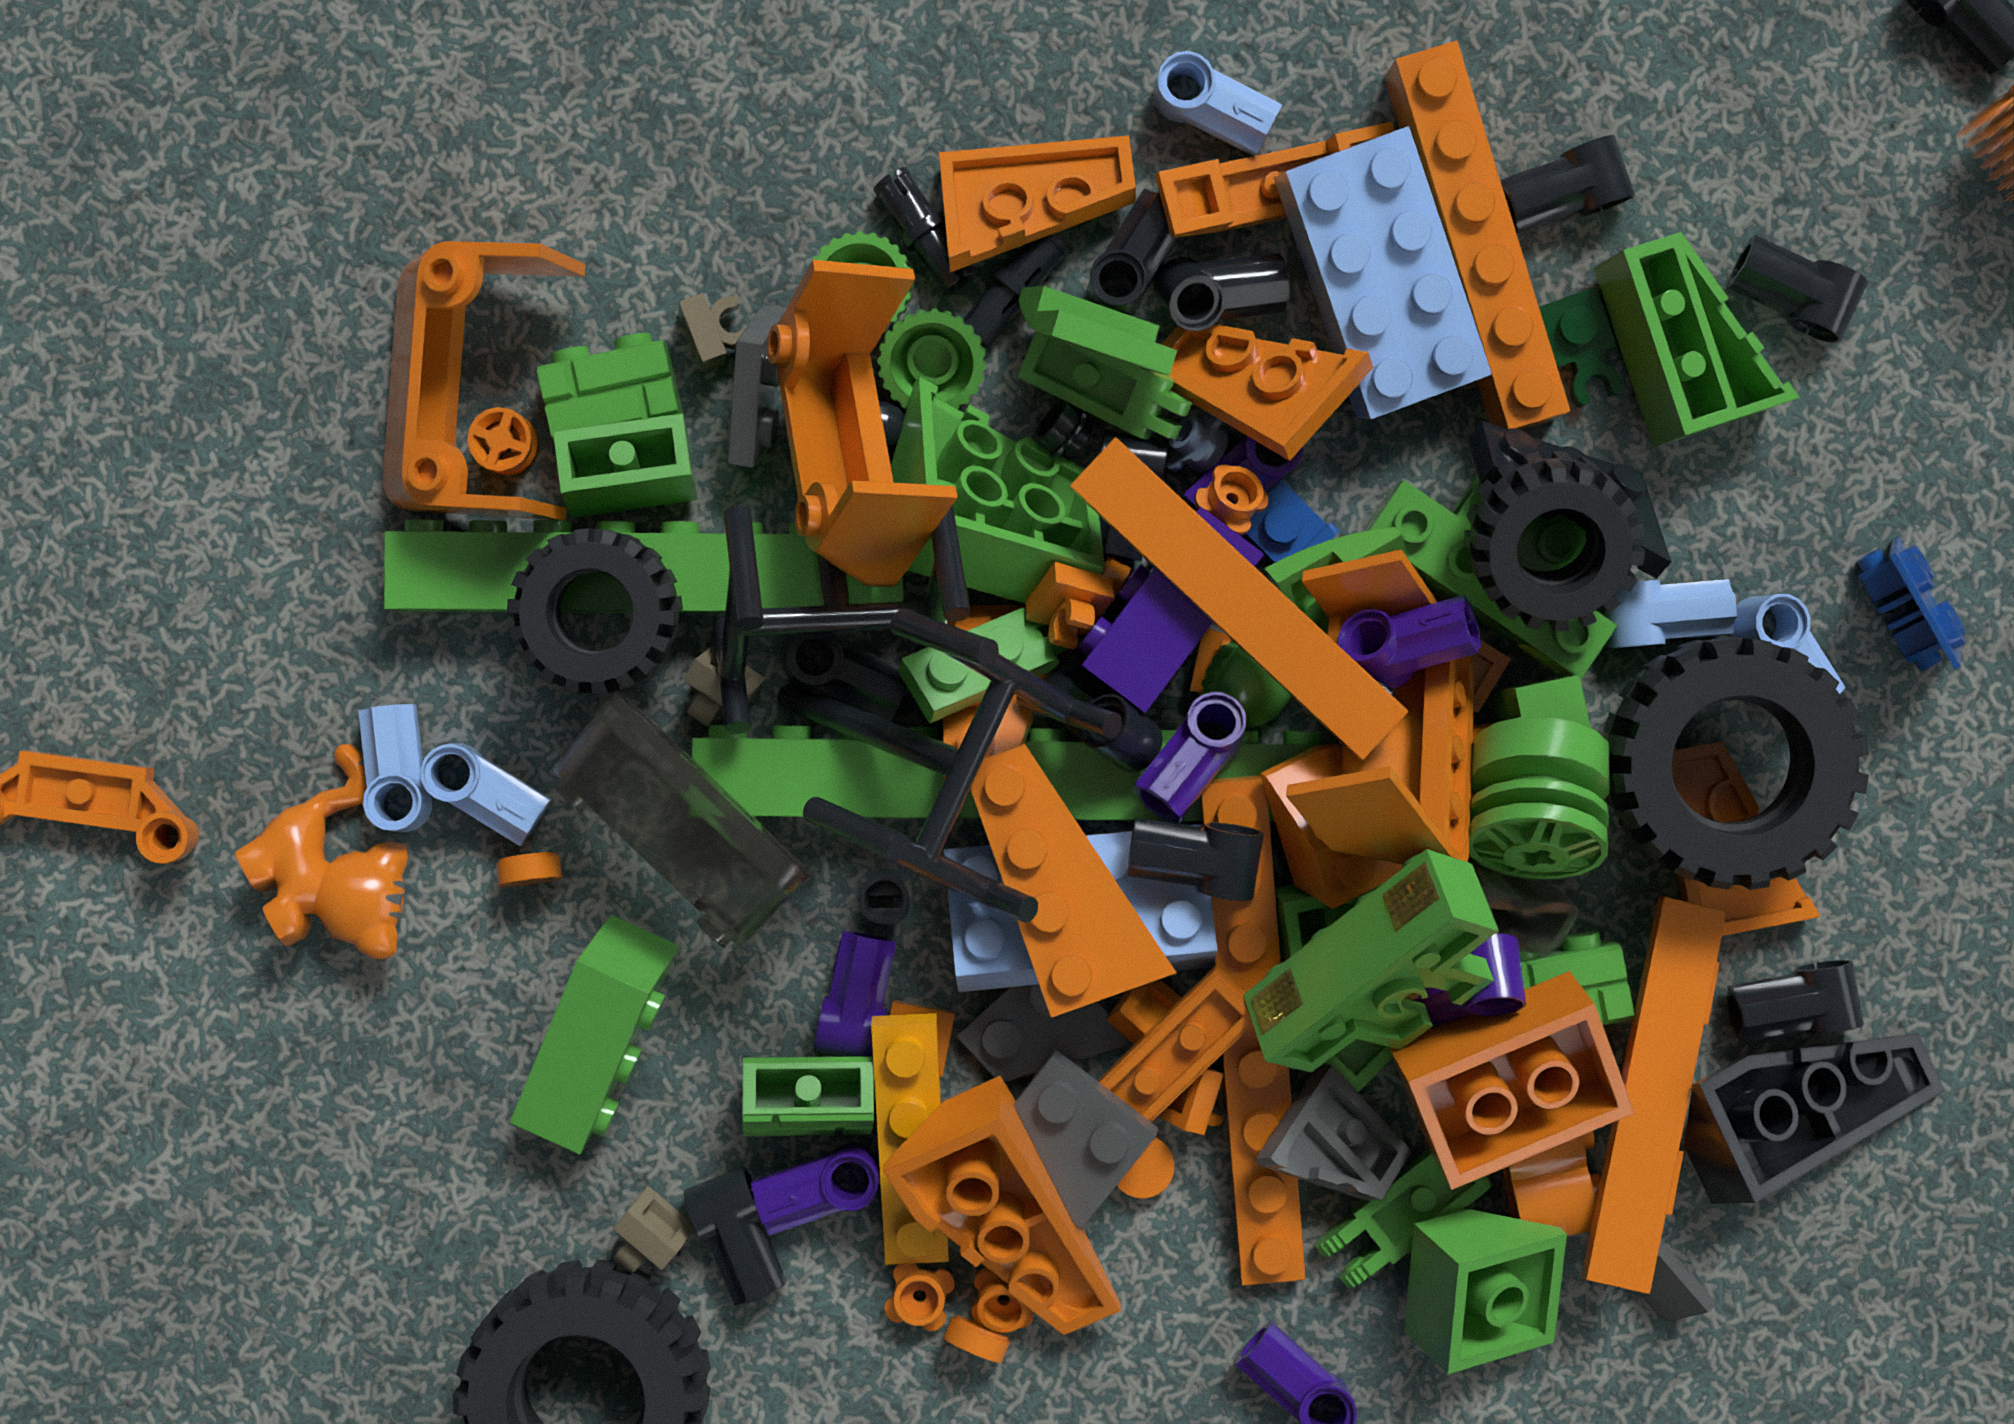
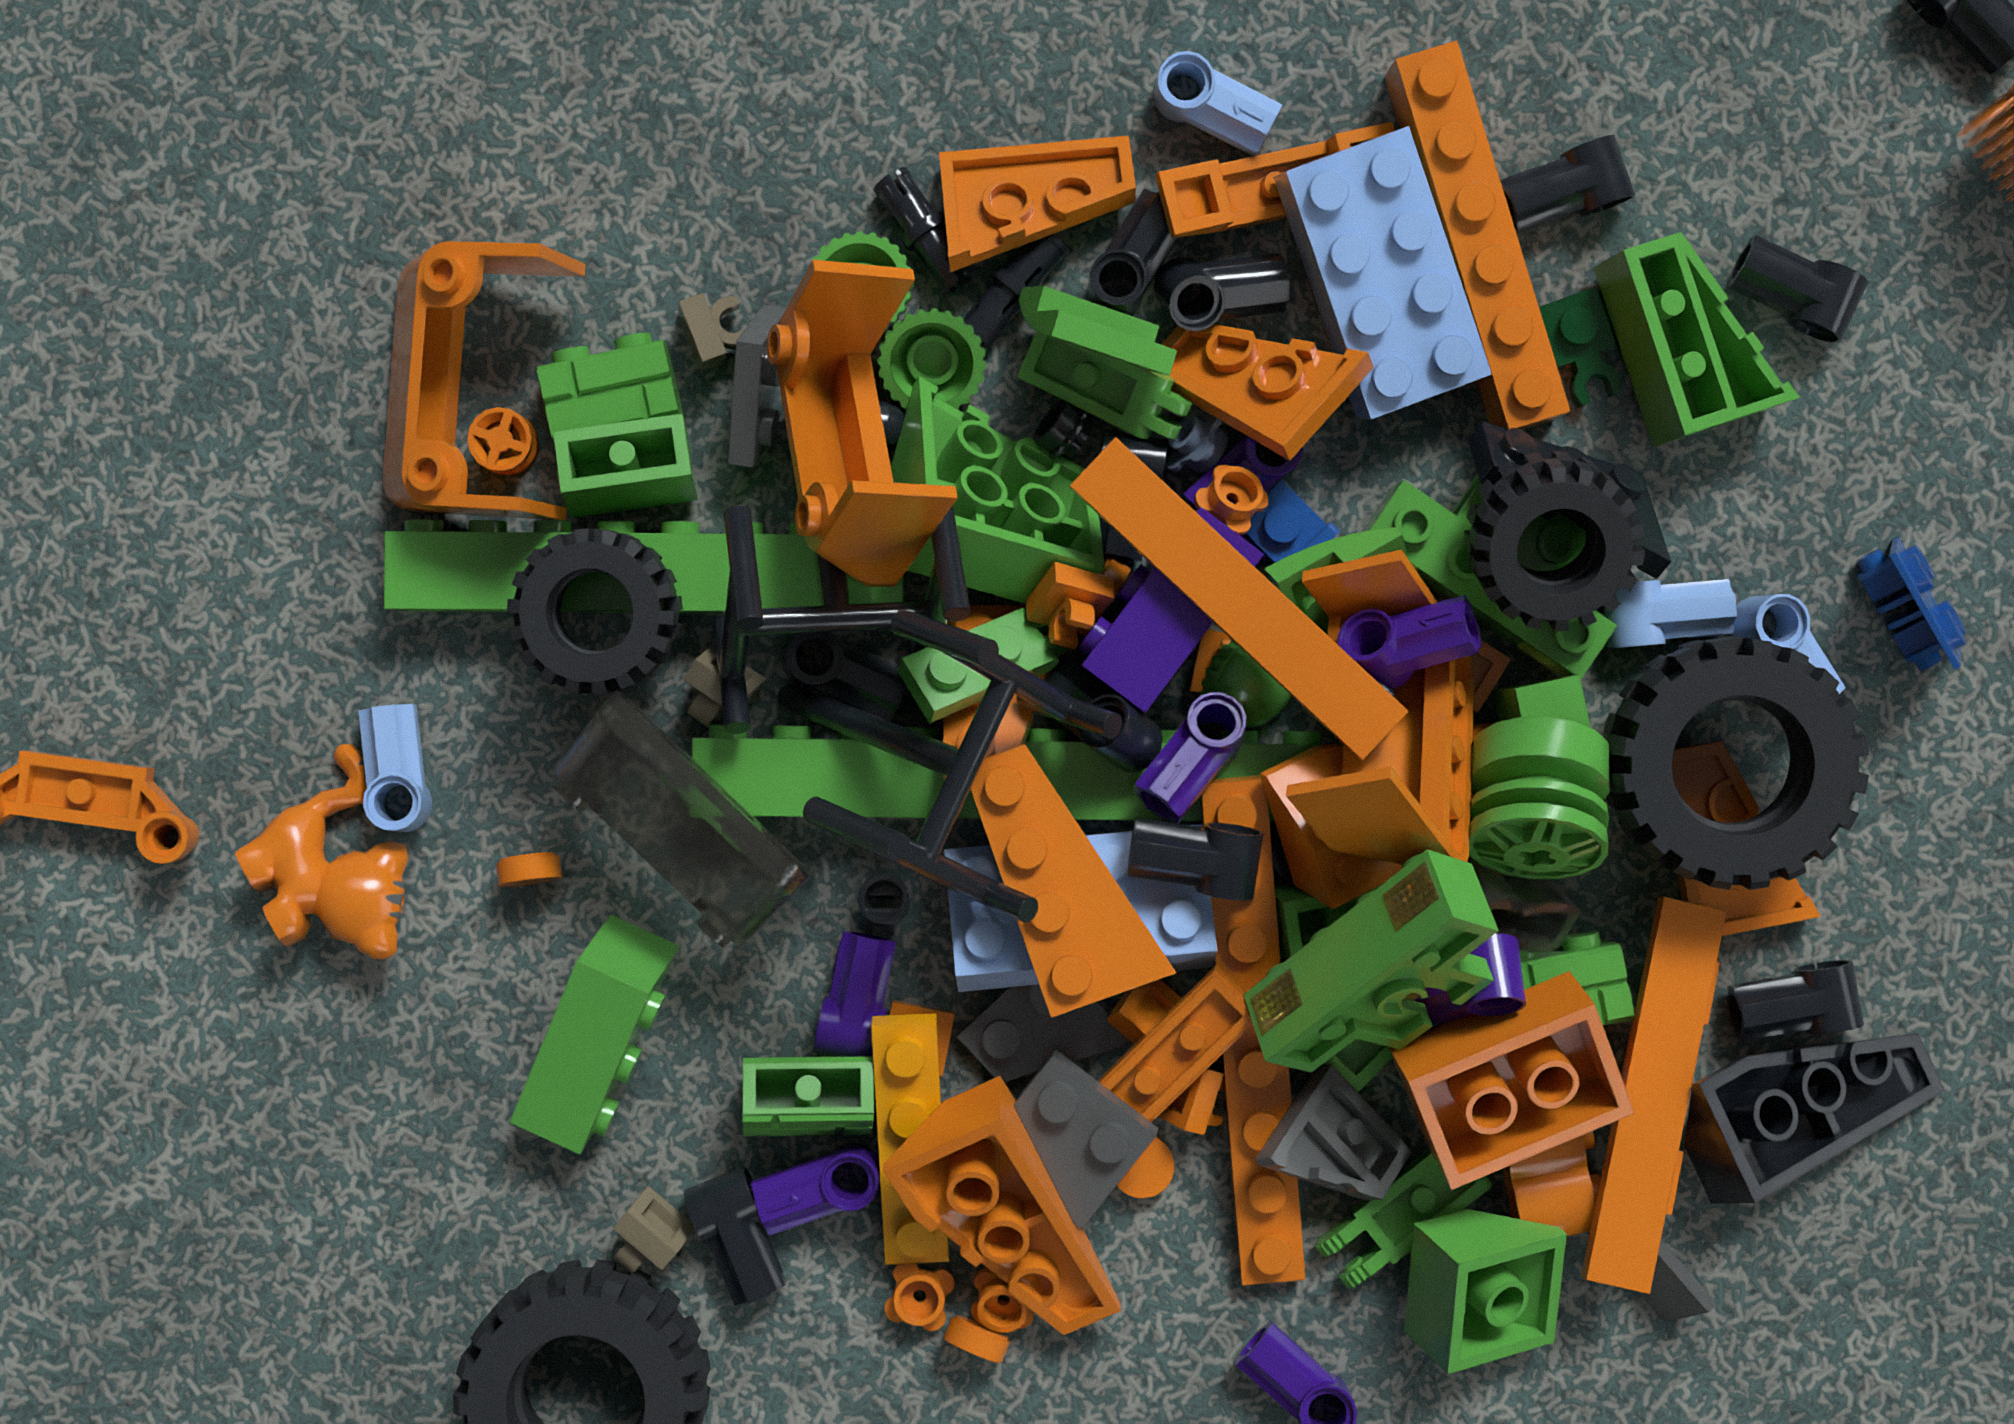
light blue piece [420,743,552,847] -> none

